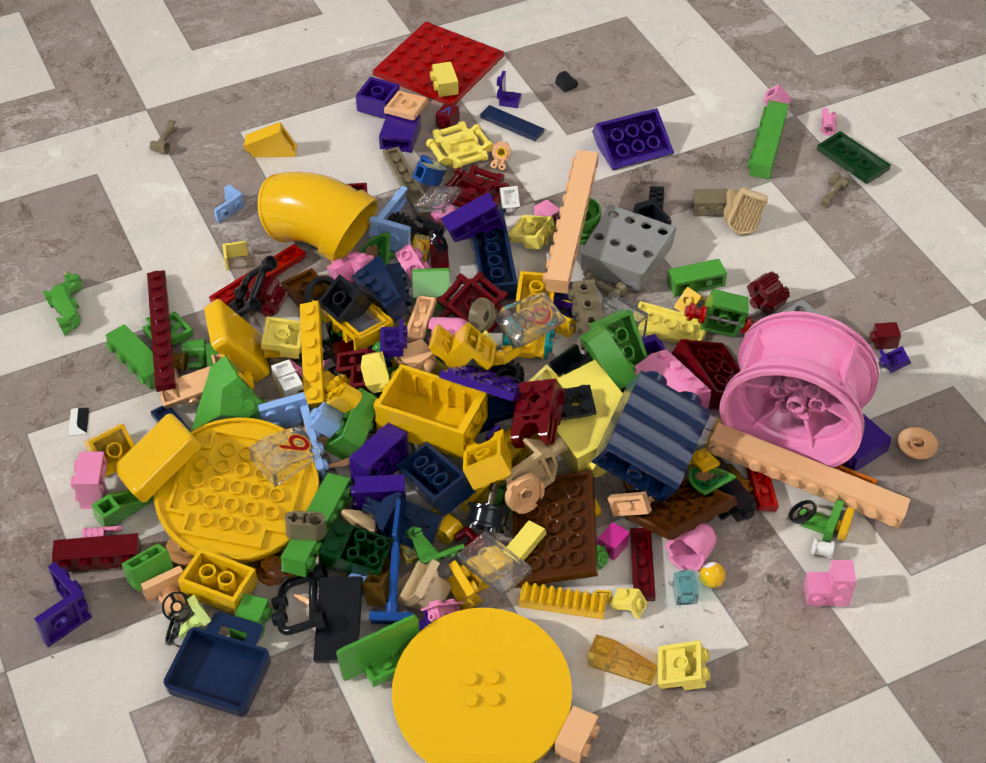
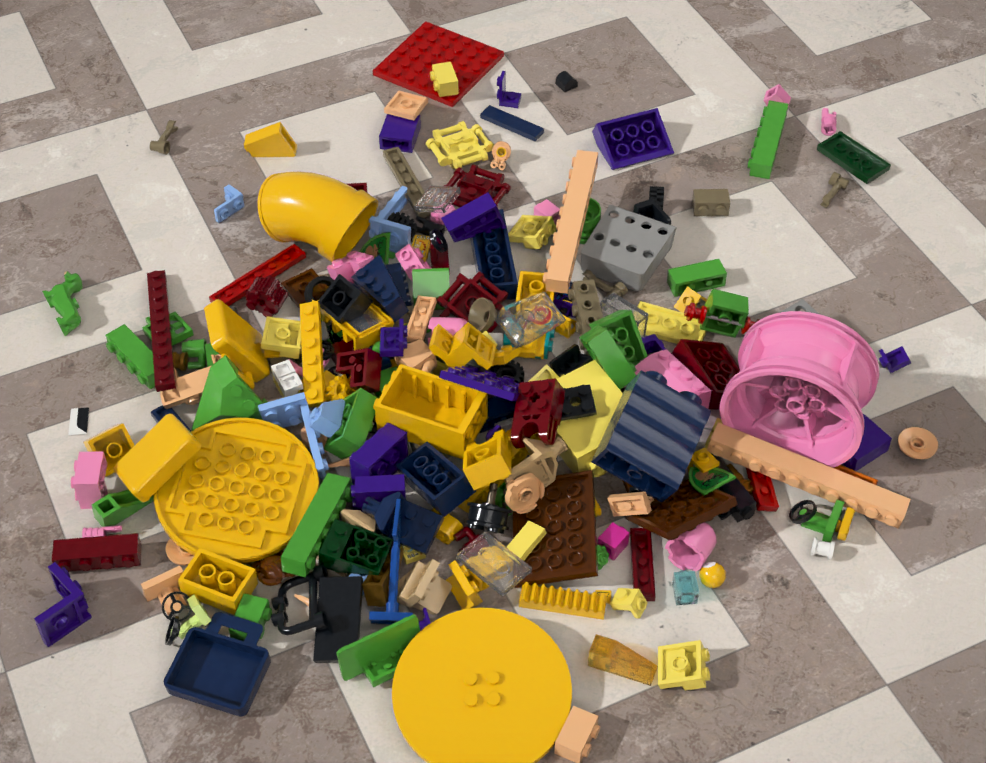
bright green brick [122,543,174,592] -> none
light yellow bracket [222,241,248,270] -> none
black bar [228,256,278,317] -> none
clear slope [249,425,324,487] -> none
dark tan beam [285,511,326,541] -> none
yellow beam [327,383,363,413] -> none
dark purple brick [356,77,400,119] -> none
light yellow slope [361,351,390,393] -> none
bright green plate [405,527,465,565] -> none
blue arch [412,155,447,186] -> none
bright pink hinge [421,599,465,622] -> none
dark red brick [436,103,460,129] -> none
white bracket [499,186,520,212] -> none
tan piece [723,187,768,235] -> none
dark red brick [747,271,790,315] -> none
bright pink brick [804,560,856,607] -> none
dark red brick [870,322,901,350] -> none

